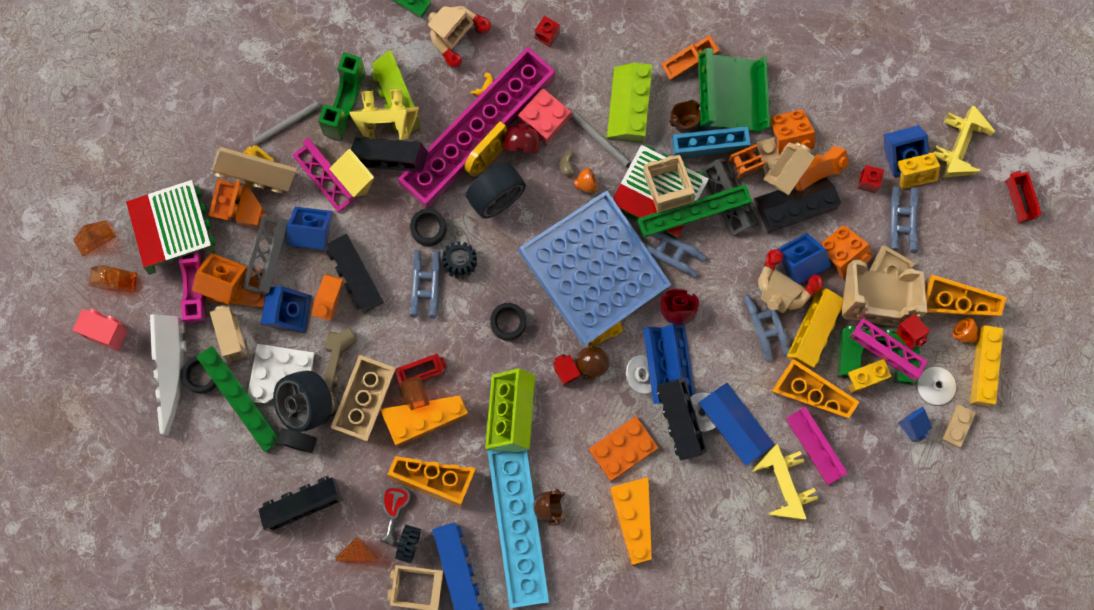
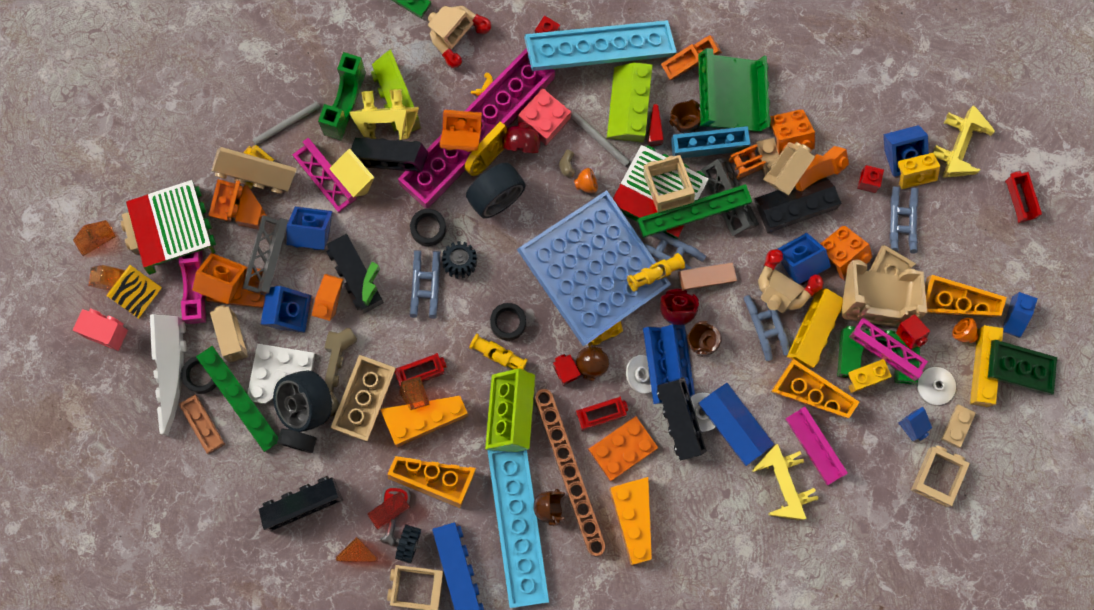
none -> yellow tile [106,265,162,319]
none -> tan plate [121,212,139,254]
none -> nougat tile [179,394,225,454]
none -> bright green slope [362,262,380,306]
none -> clear red slope [367,491,411,530]
none -> orange bracket [440,110,482,152]
none -> yellow piece [469,333,528,370]
none -> medium azure plate [524,20,677,71]
none -> nougat beam [535,389,605,557]
none -> red window [575,396,628,431]
none -> yellow piece [627,253,685,292]
none -> red slope [648,104,664,147]
none -> nougat tile [678,262,737,291]
none -> reddish brown cap [687,321,722,357]
none -> tan window [911,446,970,507]
none -> dark green tile [988,340,1057,395]
none -> blue slope [1003,292,1038,338]

